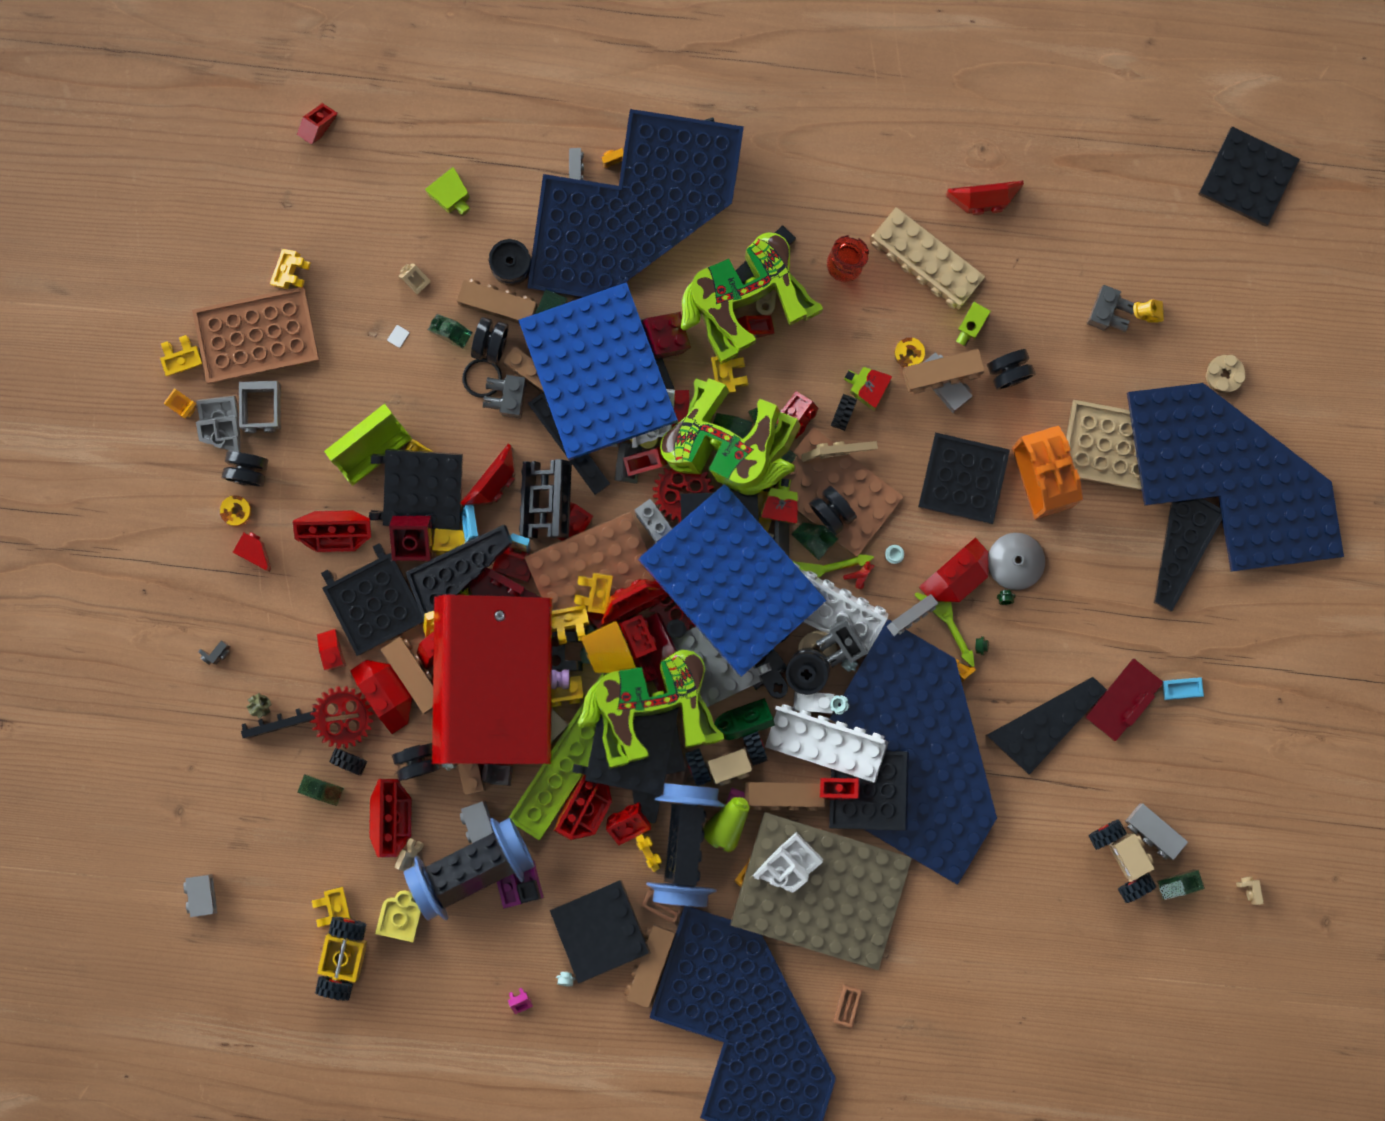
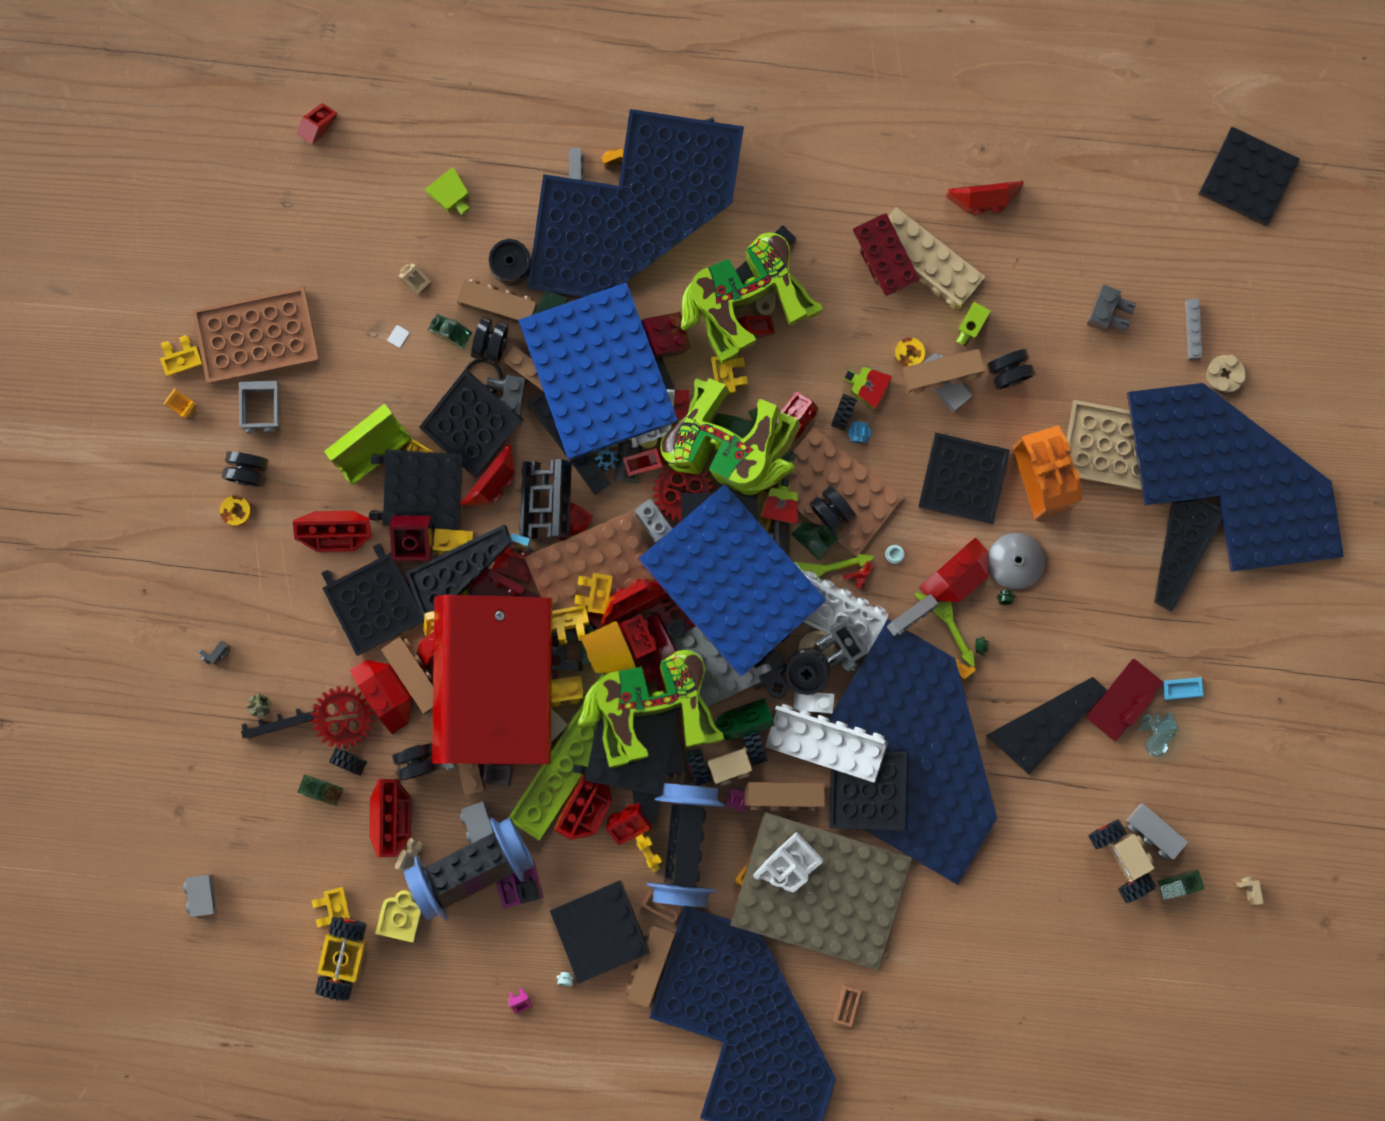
light grey slope [196,396,240,452] -> none
red slope [232,532,271,572] -> none
yellow plate [270,249,311,289] -> none
red slope [317,629,346,671] -> none
medium azure tile [461,504,478,543] -> none
lavender wheel [552,670,570,689] -> none
lime cone [702,797,750,852] -> none
tan wing [801,441,878,462] -> none
red slope [820,778,859,800] -> none
clear red tile [826,235,869,283] -> none
light aqua plate [830,695,849,715] -> none
yellow piece [1133,299,1164,323] -> none
none -> black plate [419,369,524,477]
none -> dark azure gear [595,447,619,472]
none -> dark azure gear [848,422,871,443]
none -> dark red bracket [853,213,919,296]
none -> clear light blue animal [1138,712,1178,757]
none -> light grey piece [1185,299,1202,360]

